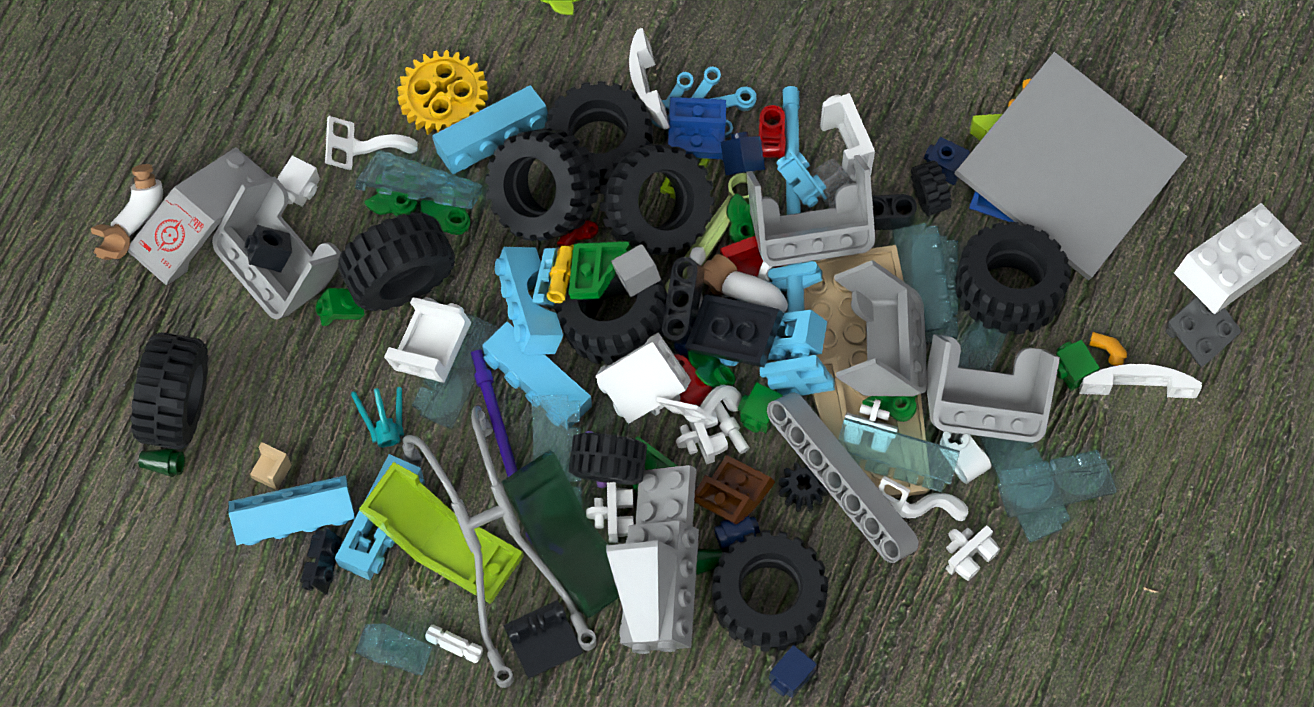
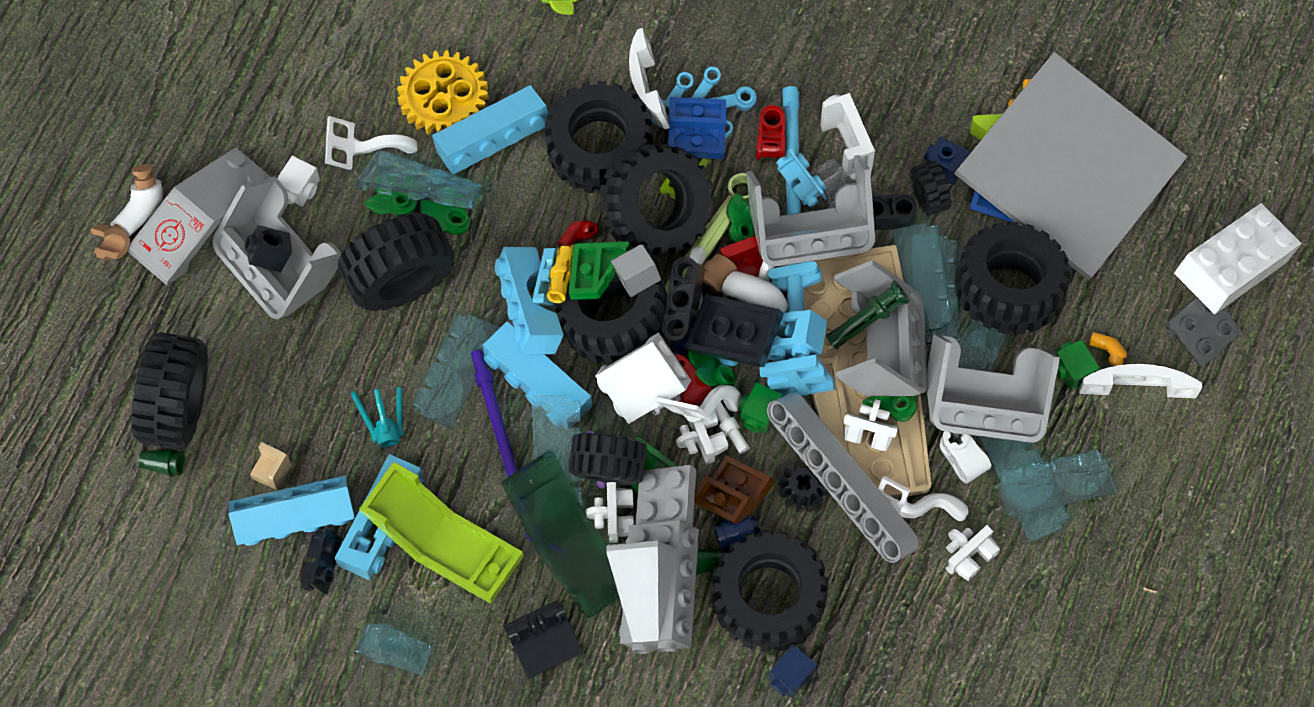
green bracket [316,288,365,326] -> none
white panel [384,297,471,383] -> none
light grey bar [402,406,597,688] -> none
white axle [425,625,483,663] -> none
black tyre [485,128,599,241] -> none
dark blue brick [721,132,765,175] -> none
clear light blue windscreen [838,418,960,492] -> none
none -> dark green pin [826,281,910,350]

